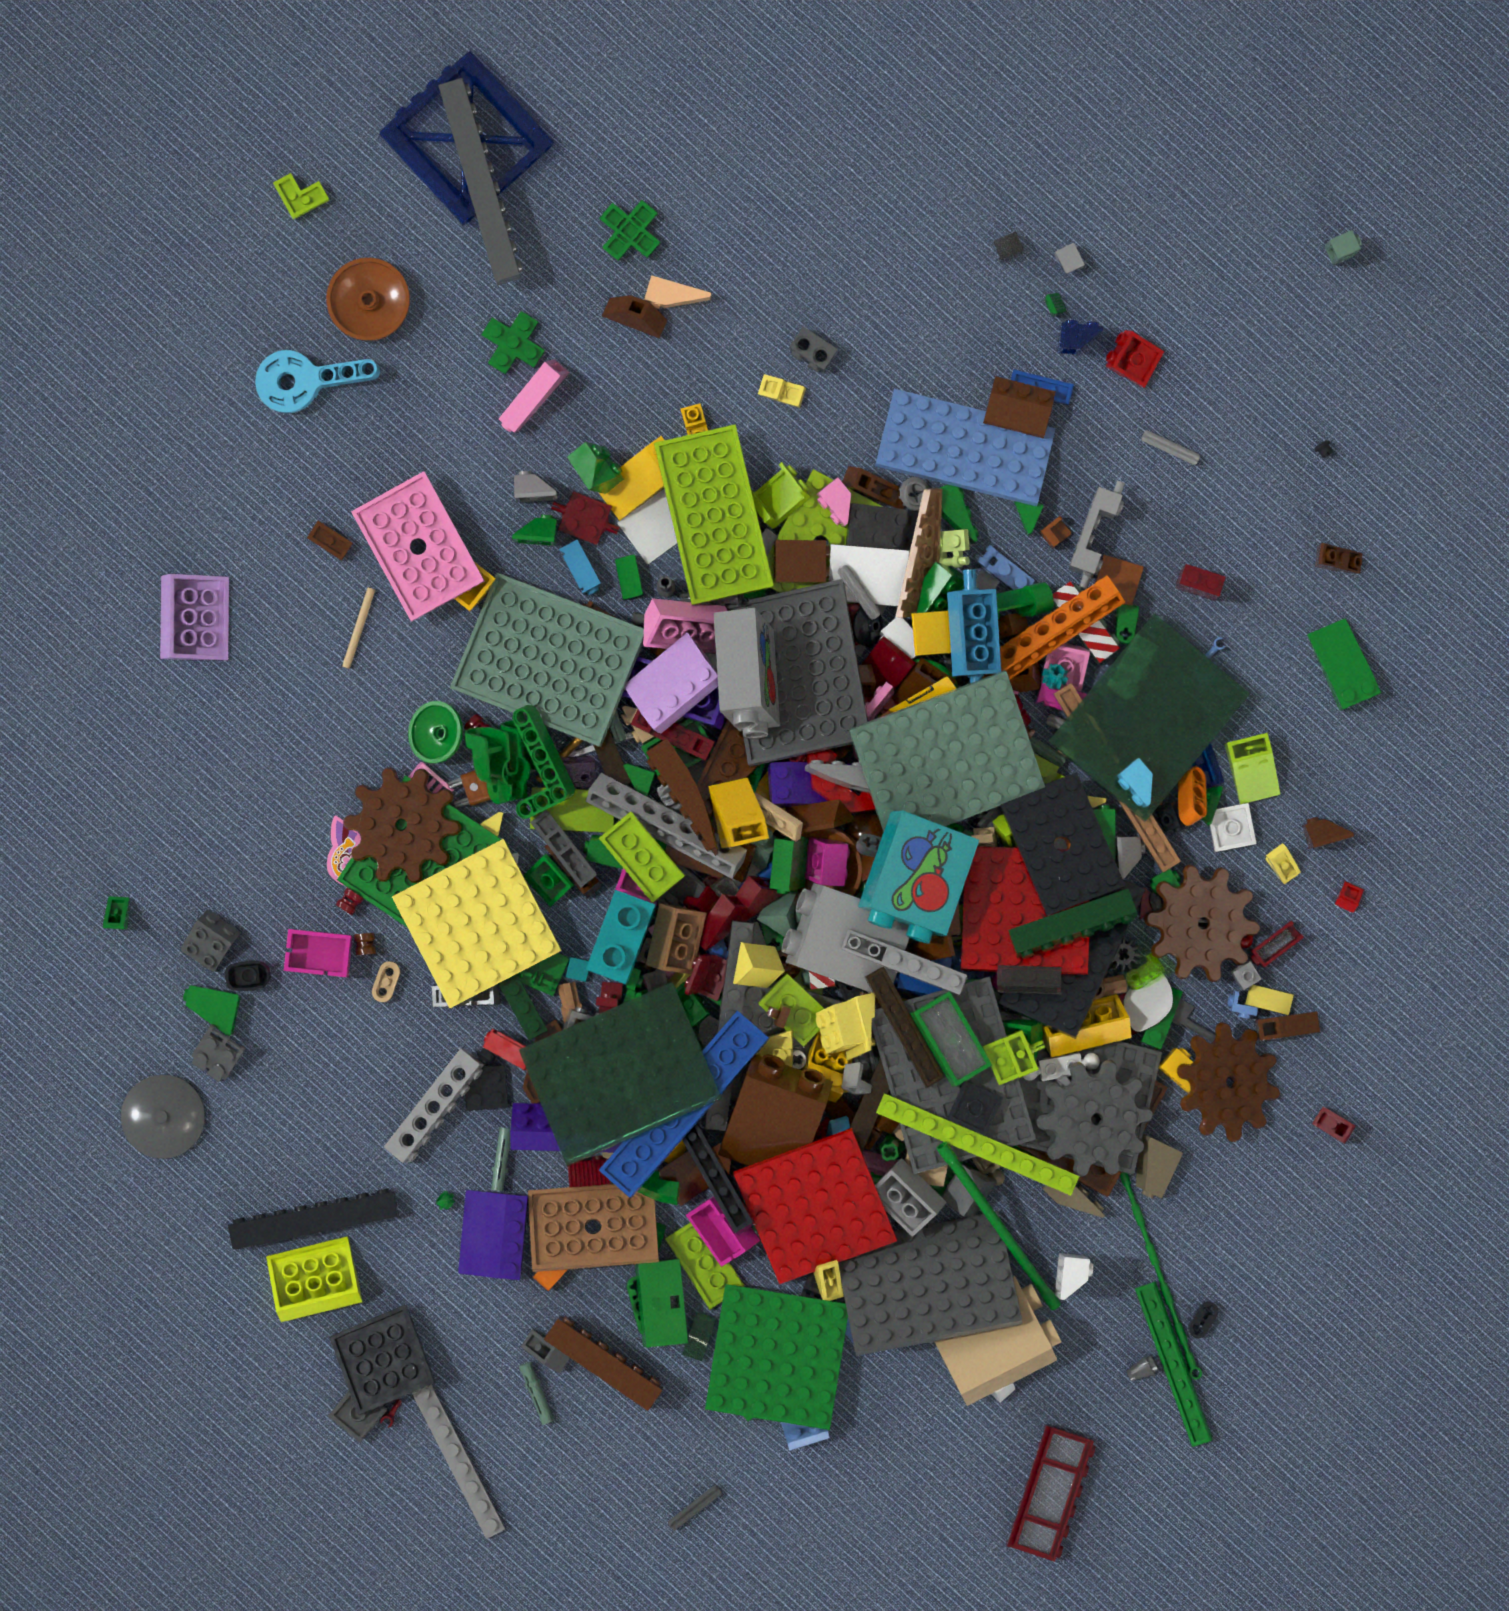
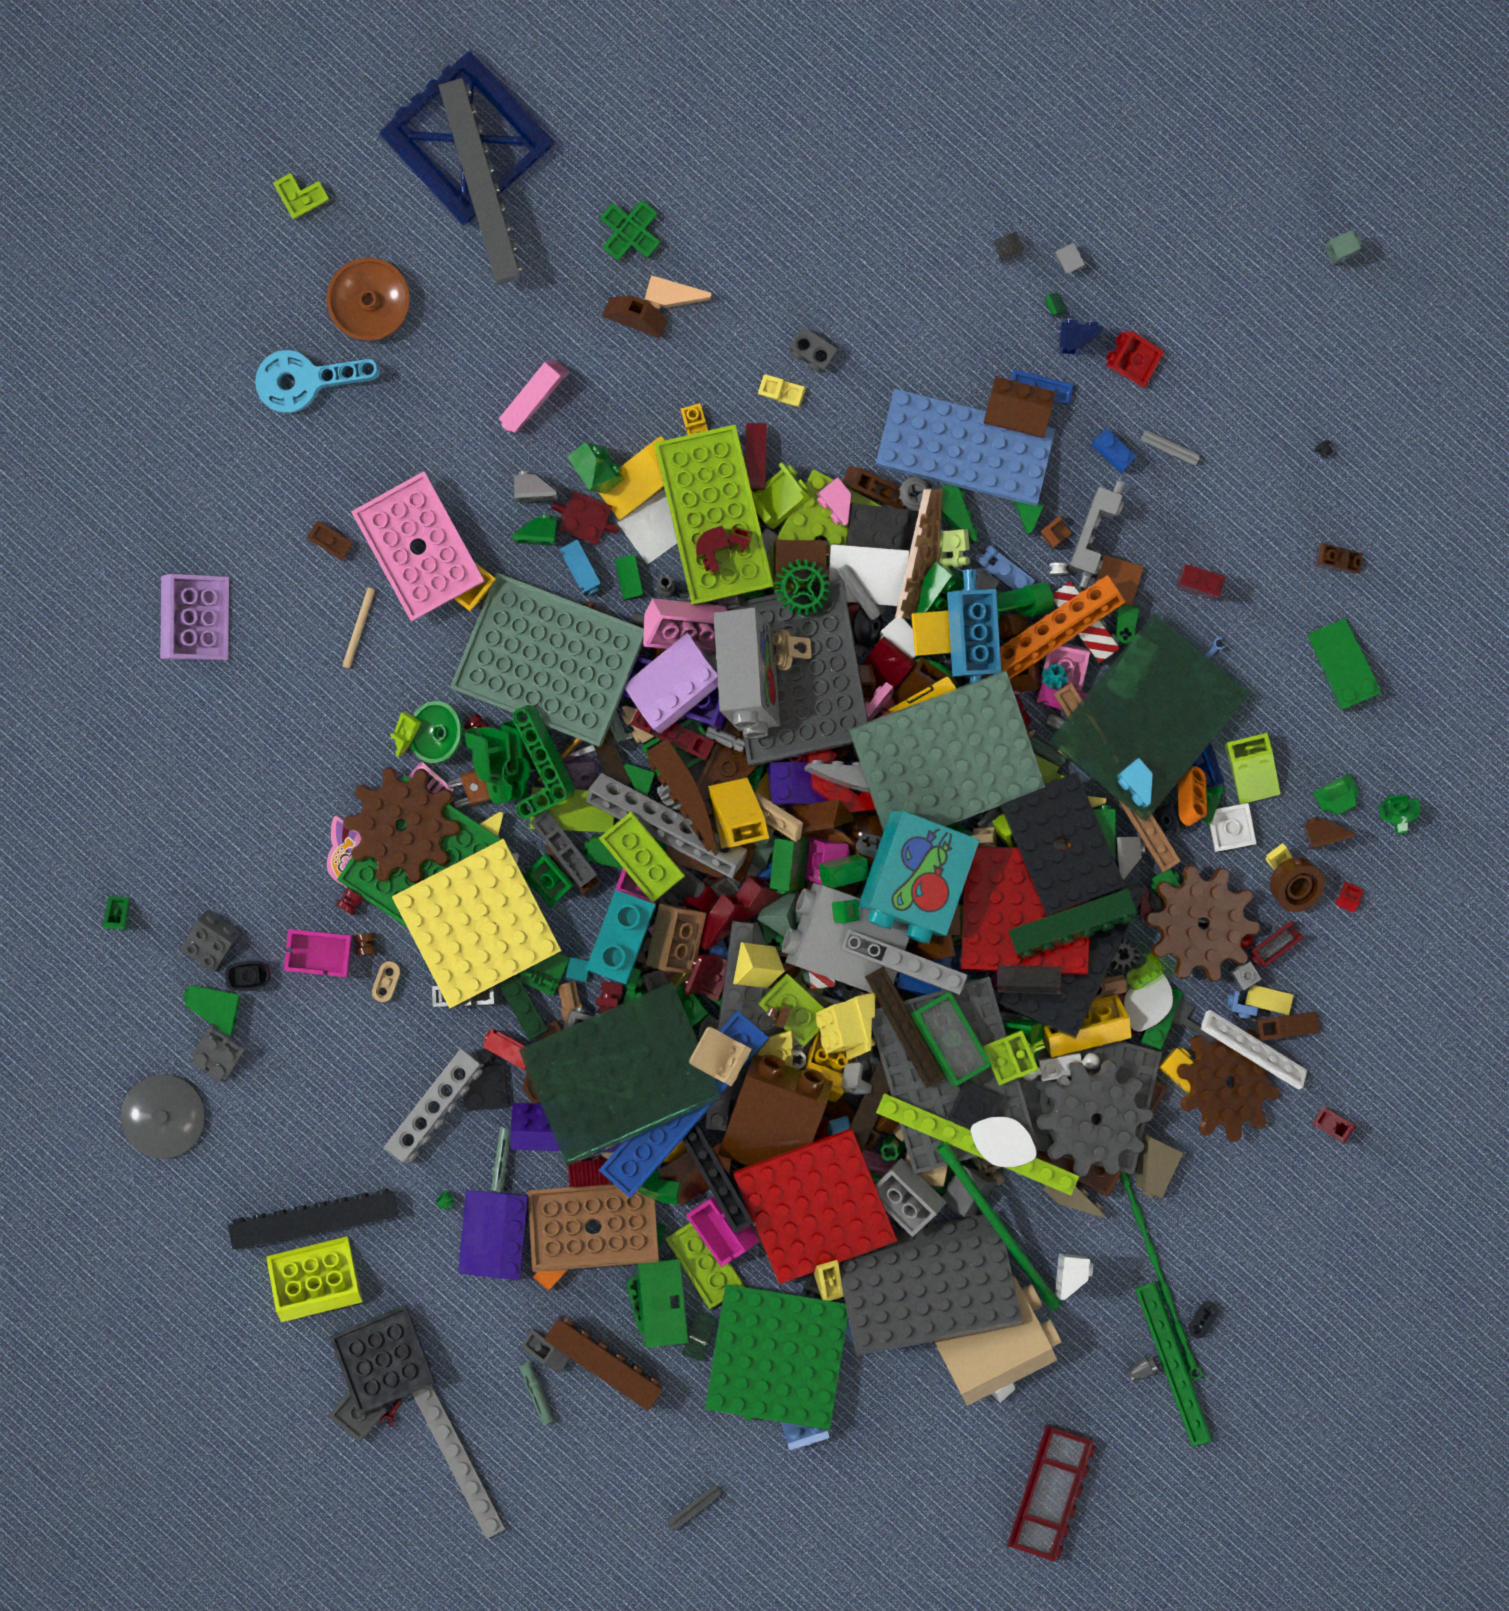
green plate [481,311,545,375] -> none
none -> lime slope [390,711,421,757]
none -> tan bracket [689,1027,751,1086]
none -> dark red brick [696,526,729,576]
none -> light grey axle [706,726,745,752]
none -> dark red tile [728,526,753,553]
none -> dark red slope [745,423,767,490]
none -> tan bracket [772,629,812,671]
none -> green gear [774,559,831,616]
none -> green brick [819,854,869,888]
none -> green slope [832,899,860,923]
none -> white sticker [971,1117,1036,1167]
none -> white bush [1050,563,1068,575]
none -> blue brick [1091,429,1136,473]
none -> white tile [1201,1010,1307,1090]
none -> reddish brown piece [1270,857,1325,912]
none -> green slope [1312,773,1359,815]
none -> green tile [1379,794,1421,835]

